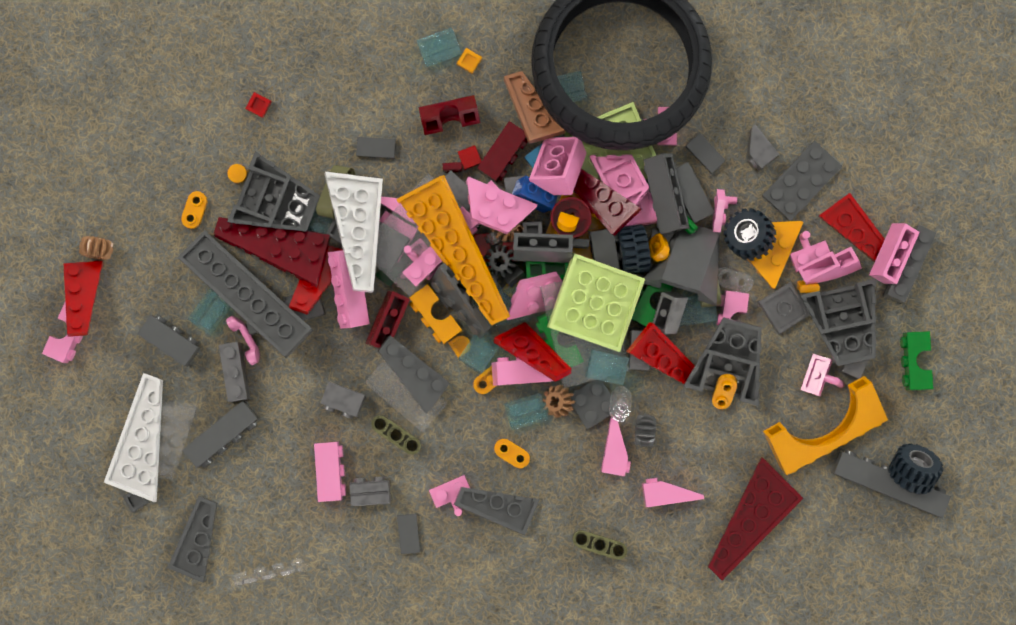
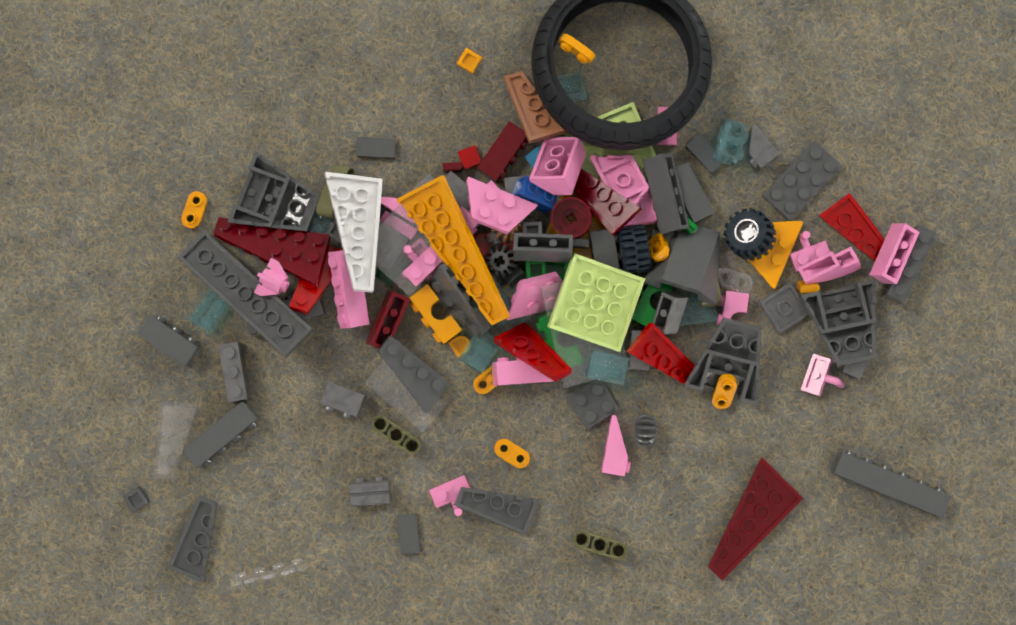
bright pink arch [42,303,83,363] -> none
red wing [63,261,103,337] -> none
medium nougat gear [79,236,113,260] -> none
white wing [104,373,163,502] -> none
bright pink bar [226,316,260,365] -> none
light orange tile [227,164,248,184] -> none
red plate [245,92,272,118] -> none
bright pink brick [314,442,346,502] -> none
clear light blue plate [416,27,462,67] -> none
dark red arch [418,95,481,135] -> none
clear light blue plate [504,393,548,430] -> none
medium nougat gear [542,385,575,418] -> none
light orange tile [557,212,579,232] -> none
clear plate [609,386,632,422] -> none
bright pink slope [642,478,704,507] -> none
bright pink plate [712,189,737,232] -> none
light orange arch [763,376,888,475] -> none
black wheel [888,443,944,494] -> none
green arch [900,331,933,390] -> none
none -> bright pink brick [254,258,290,296]
none -> light orange plate [559,34,595,64]
none -> clear light blue brick [712,119,749,166]

